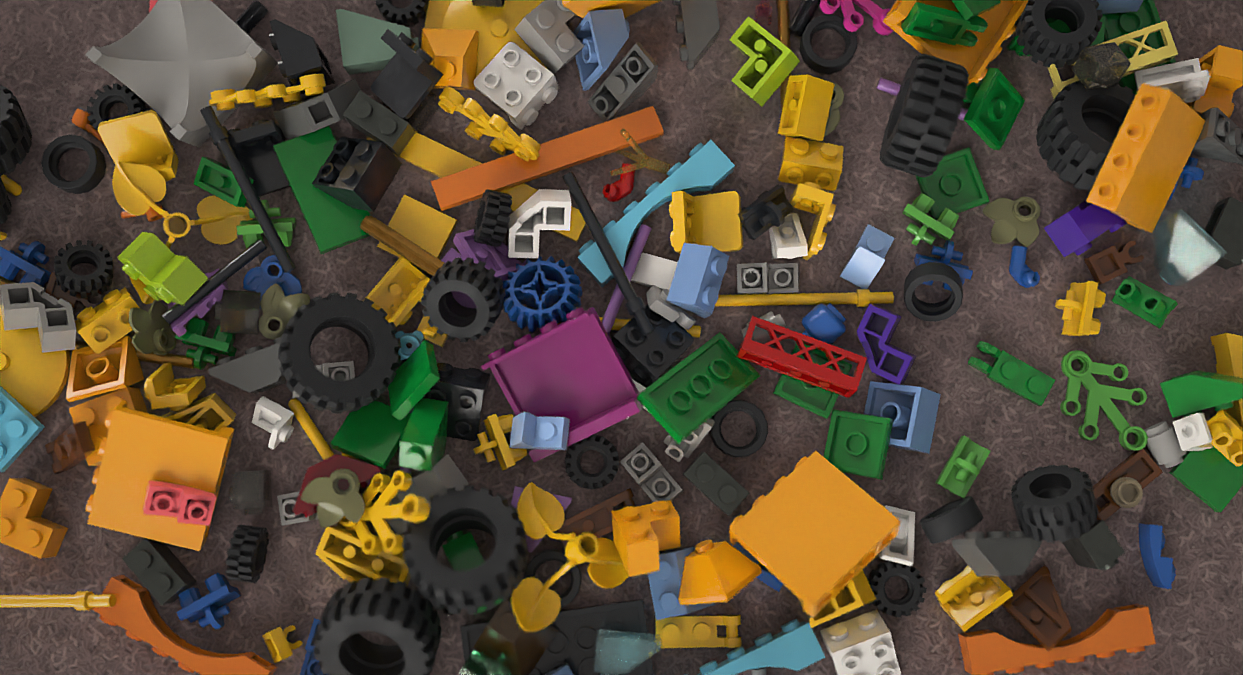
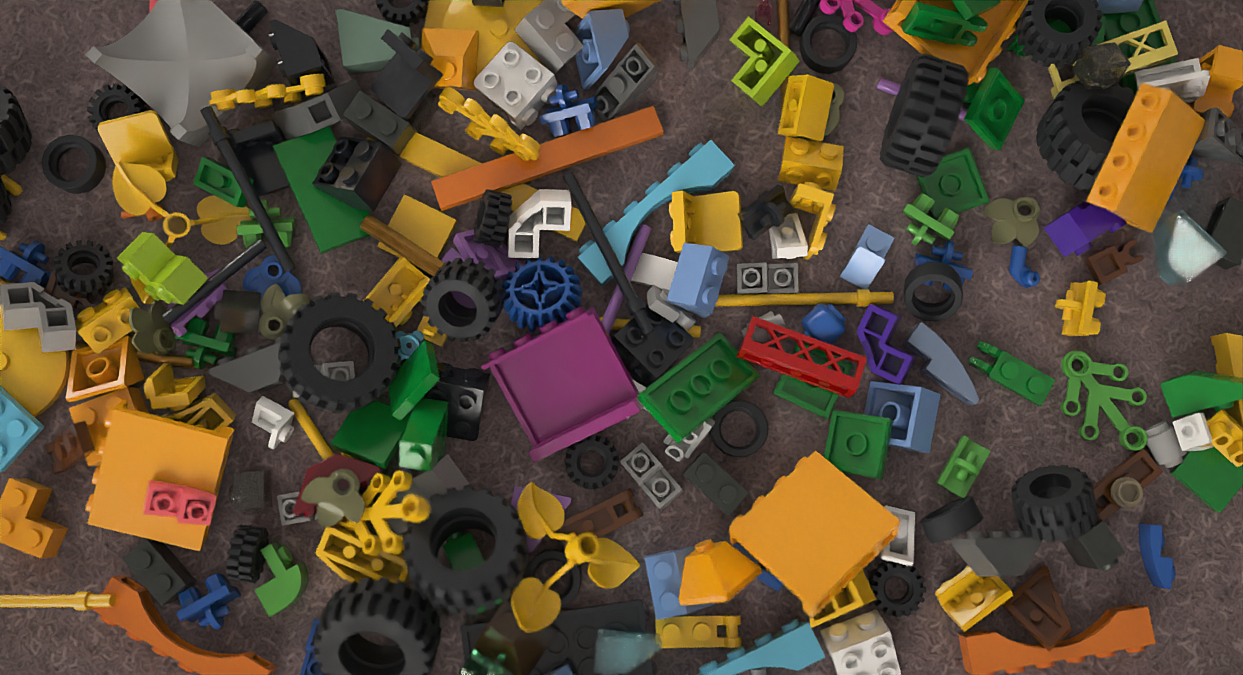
orange hand [72,109,105,145] -> none
yellow tile [262,625,303,663] -> none
yellow hips [473,414,528,471] -> none
light blue slope [509,412,570,450] -> none
red arm [603,163,636,202] -> none
clear yellow plant [610,129,670,176] -> none
light orange brick [611,500,681,577] -> none
green hips [1111,276,1178,329] -> none
none -> bright green brick [254,542,308,617]
none -> blue hips [539,84,598,137]
none -> sand blue slope [902,322,979,406]

